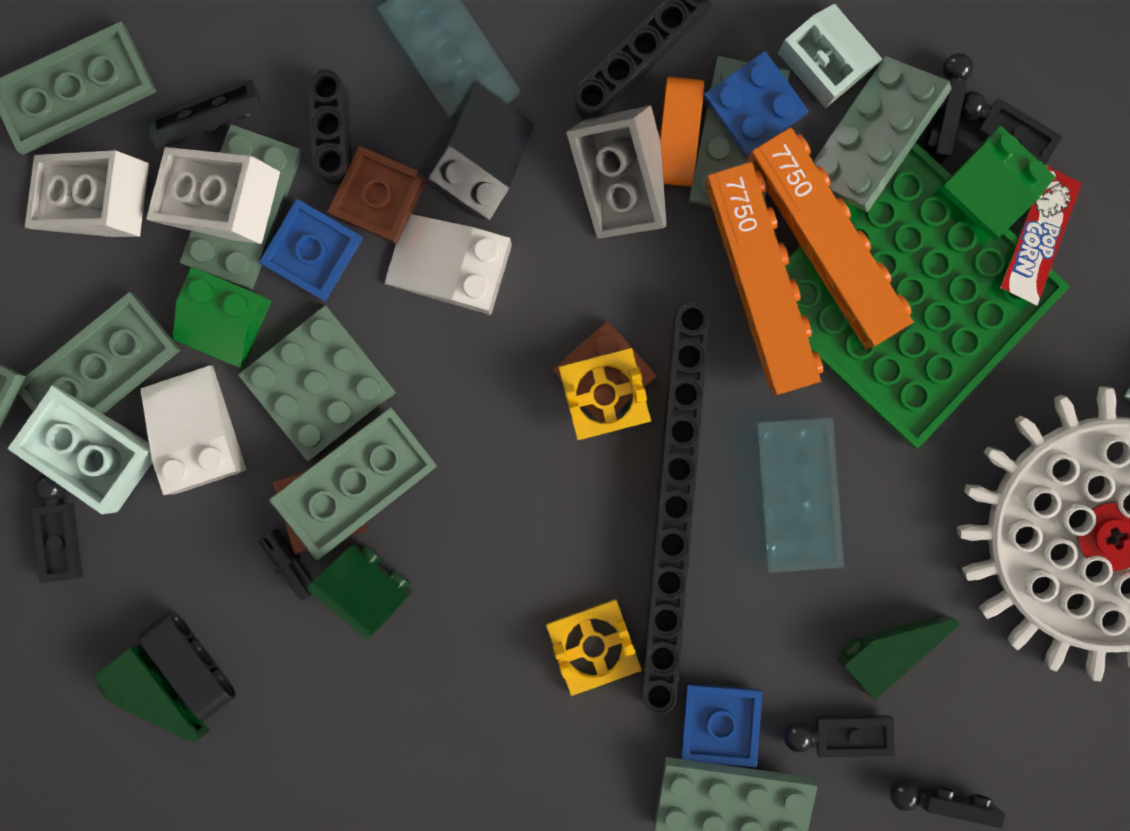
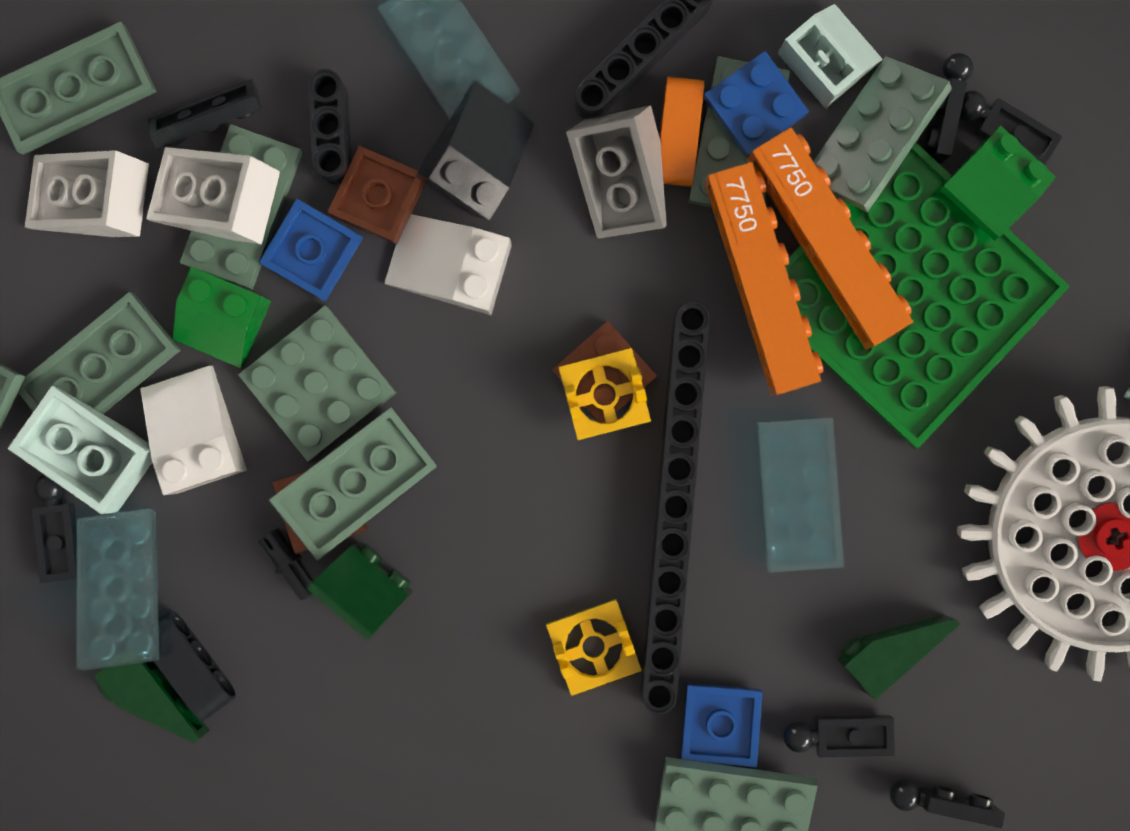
sticker [1001,166,1082,305] -> none
none -> clear light blue plate [77,508,159,670]

